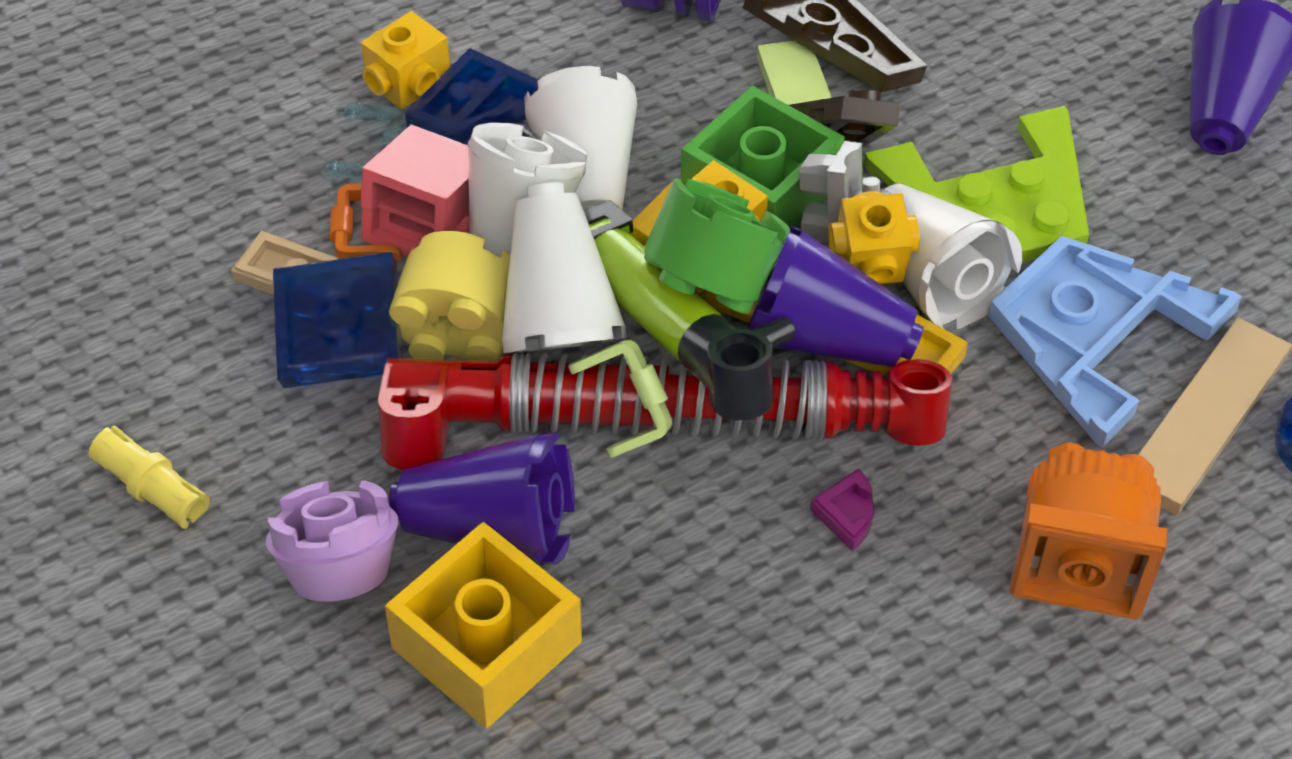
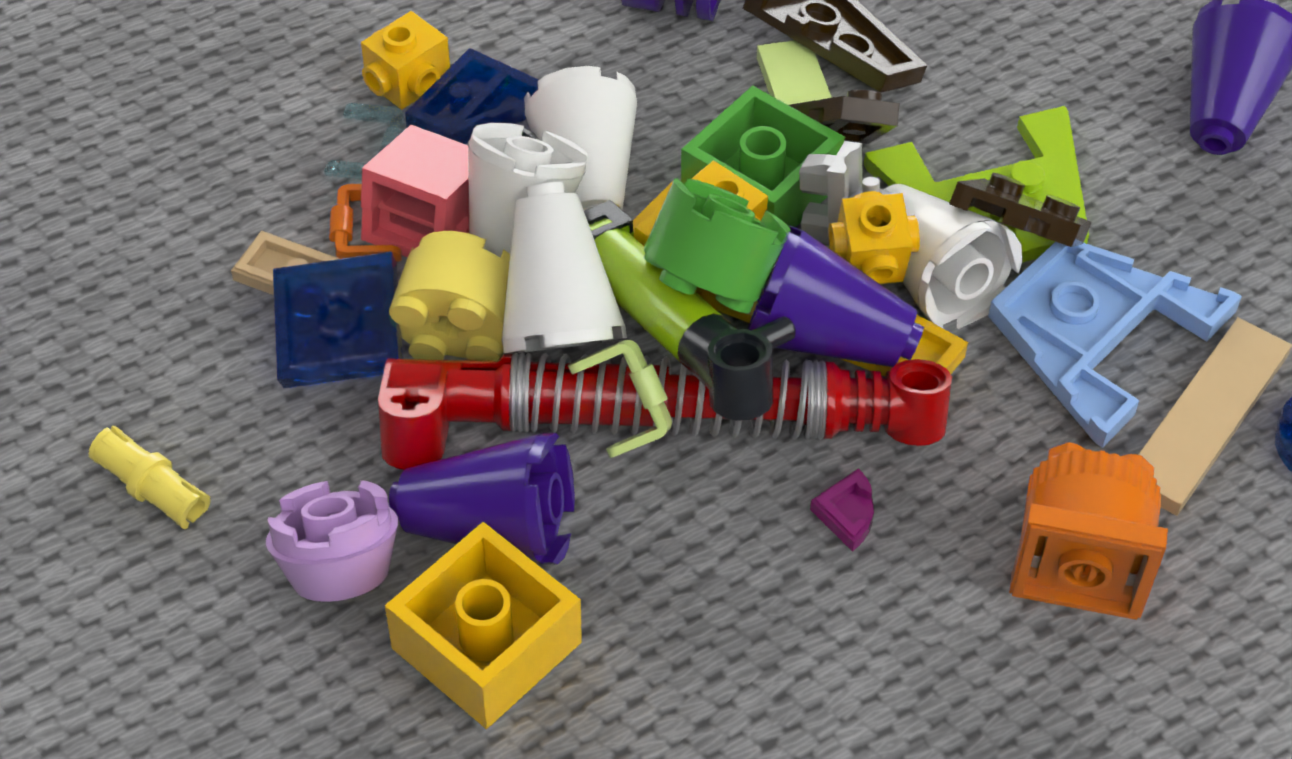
none -> dark brown wing [949,173,1092,247]

